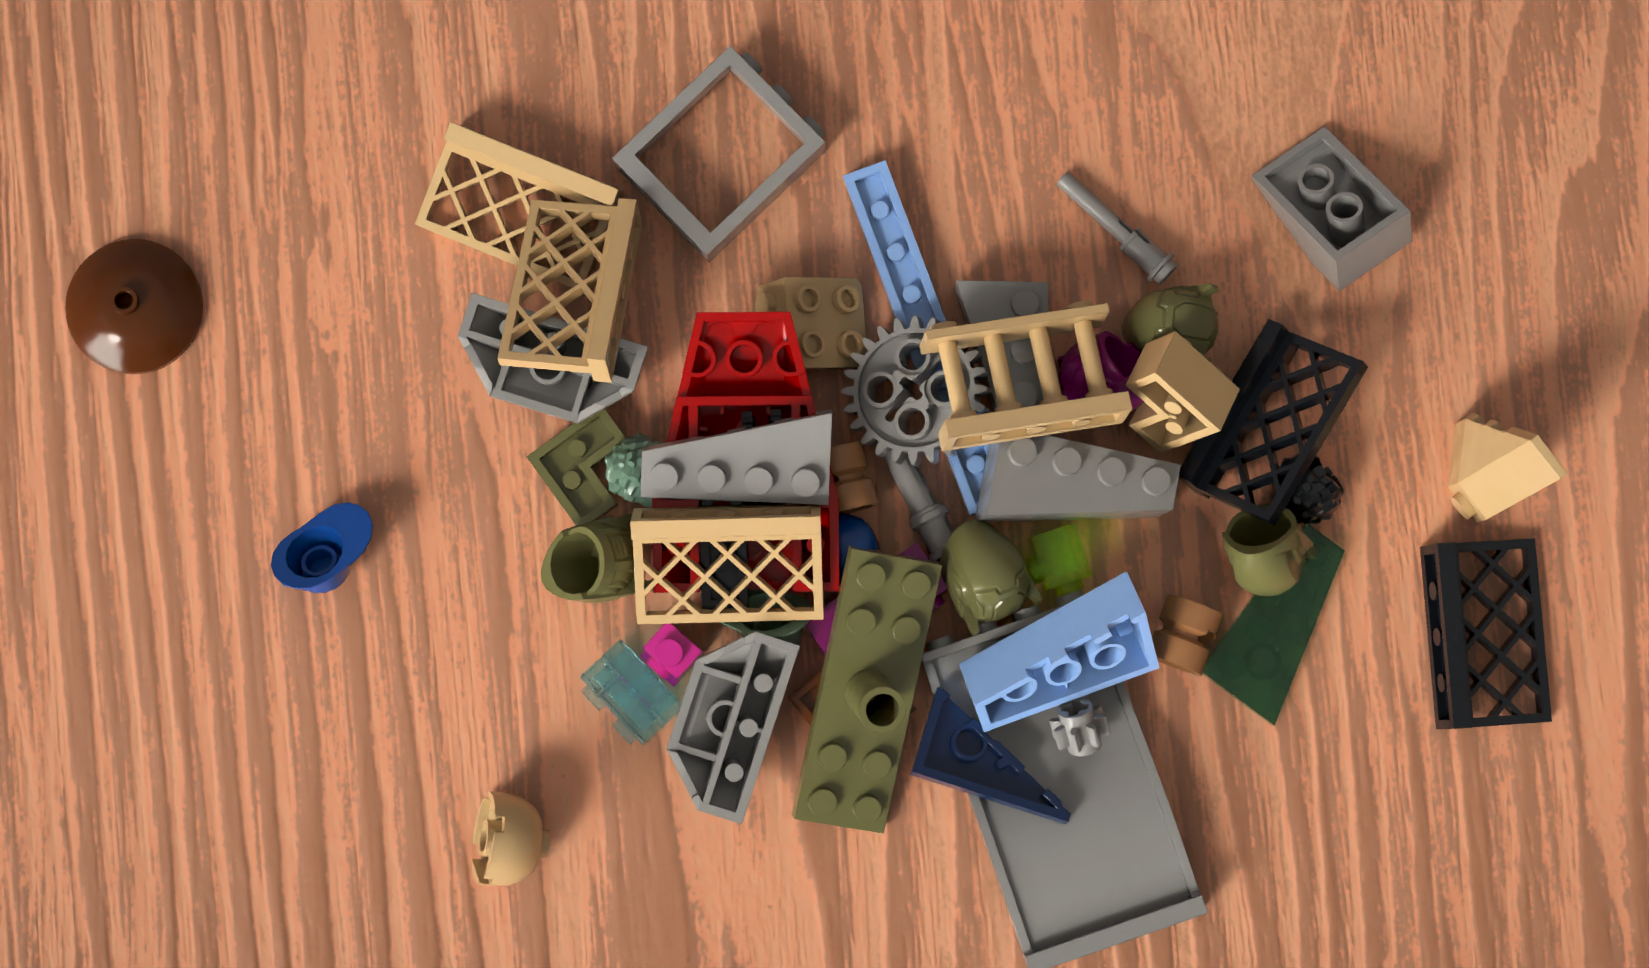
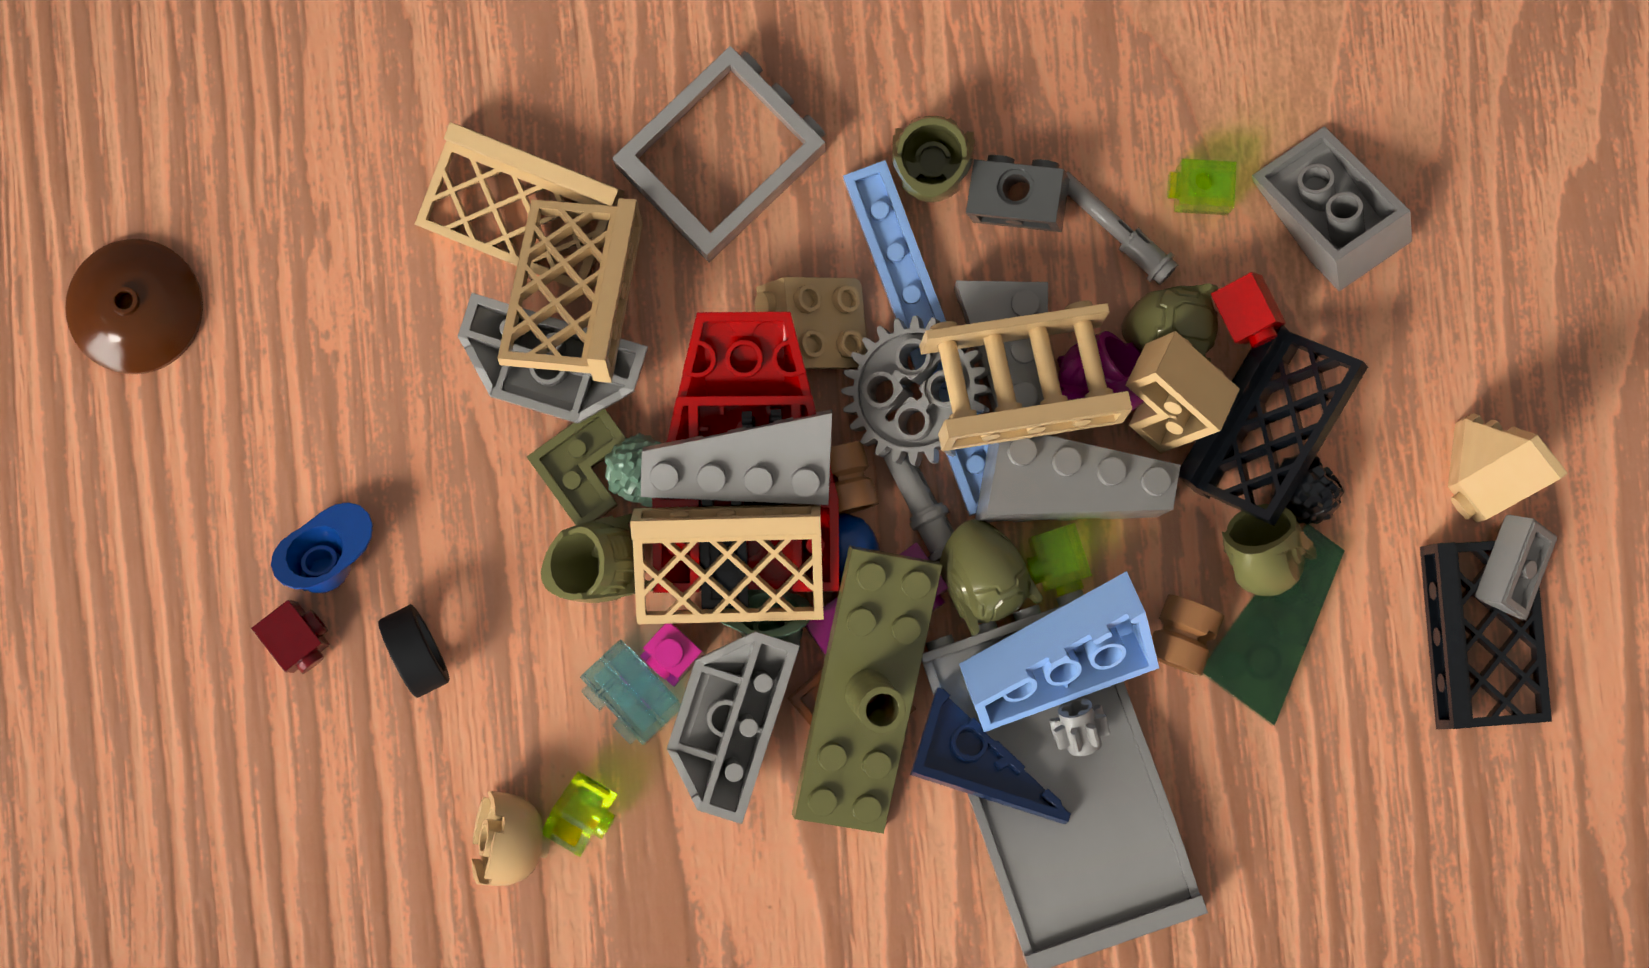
none -> dark red brick [251,600,330,674]
none -> black tyre [378,604,450,698]
none -> clear neon green brick [543,771,618,857]
none -> olive helmet [892,116,975,202]
none -> dark grey brick [966,155,1070,232]
none -> clear neon green brick [1167,158,1237,215]
none -> red brick [1211,272,1286,348]
none -> light grey slope [1476,515,1558,620]

